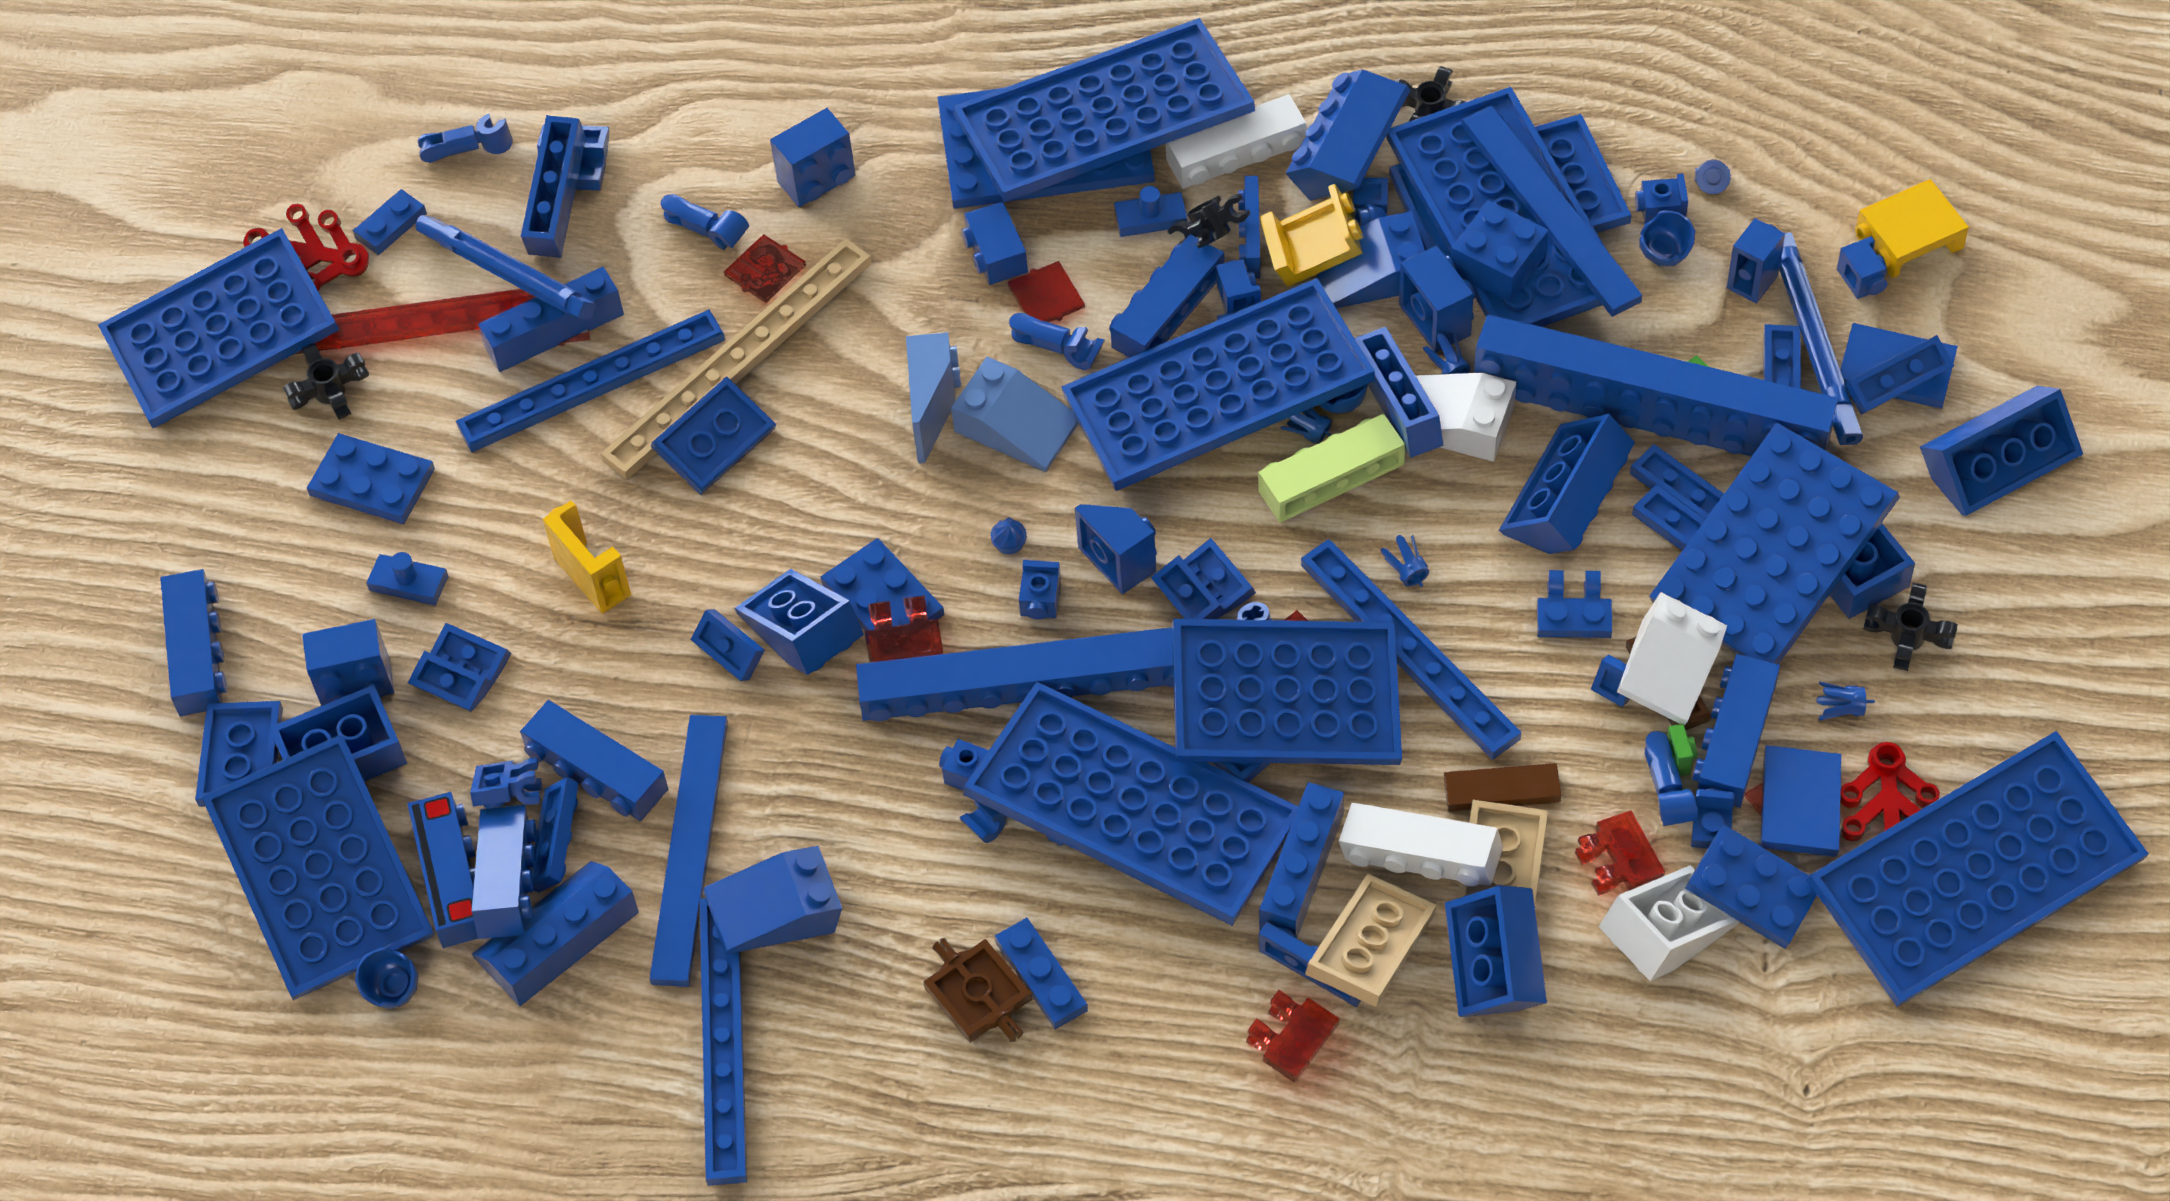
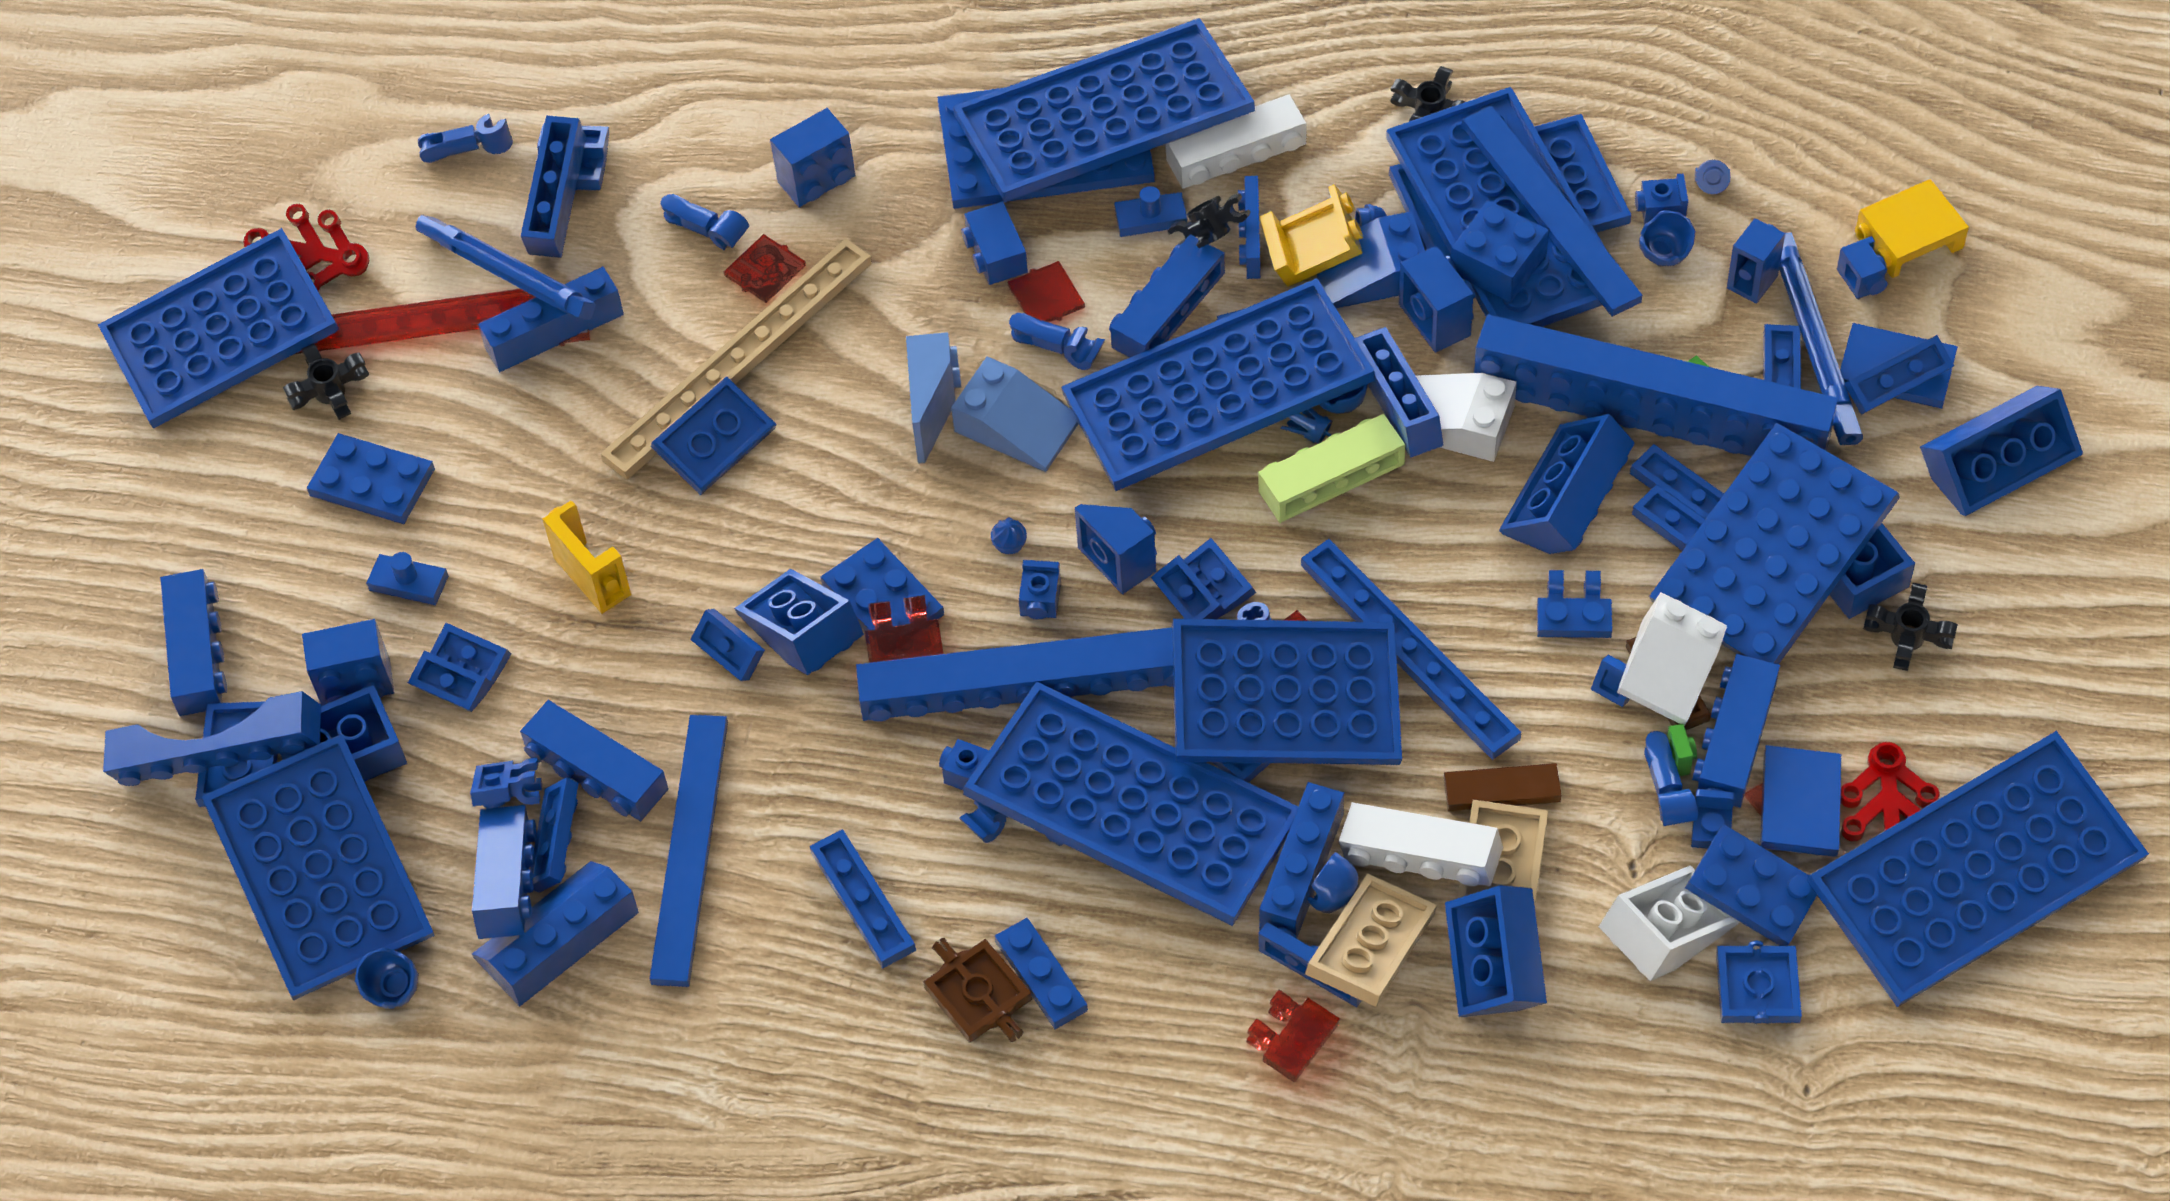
blue plate [353,189,427,256] -> none
blue brick [407,792,478,948] -> none
blue tile [456,309,725,453] -> none
blue plate [700,898,747,1186] -> none
blue slope [704,845,842,954] -> none
blue brick [1216,259,1261,313] -> none
blue slope [1285,69,1410,201] -> none
blue plate [1353,177,1388,213] -> none
blue piece [1380,535,1429,587] -> none
blue piece [1423,333,1471,374] -> none
clear red plate [1575,810,1665,896] -> none
blue piece [1816,681,1875,720] -> none
none -> arch [103,691,321,786]
none -> blue plate [809,829,916,969]
none -> blue hair [1307,853,1358,913]
none -> blue plate [1716,941,1802,1024]

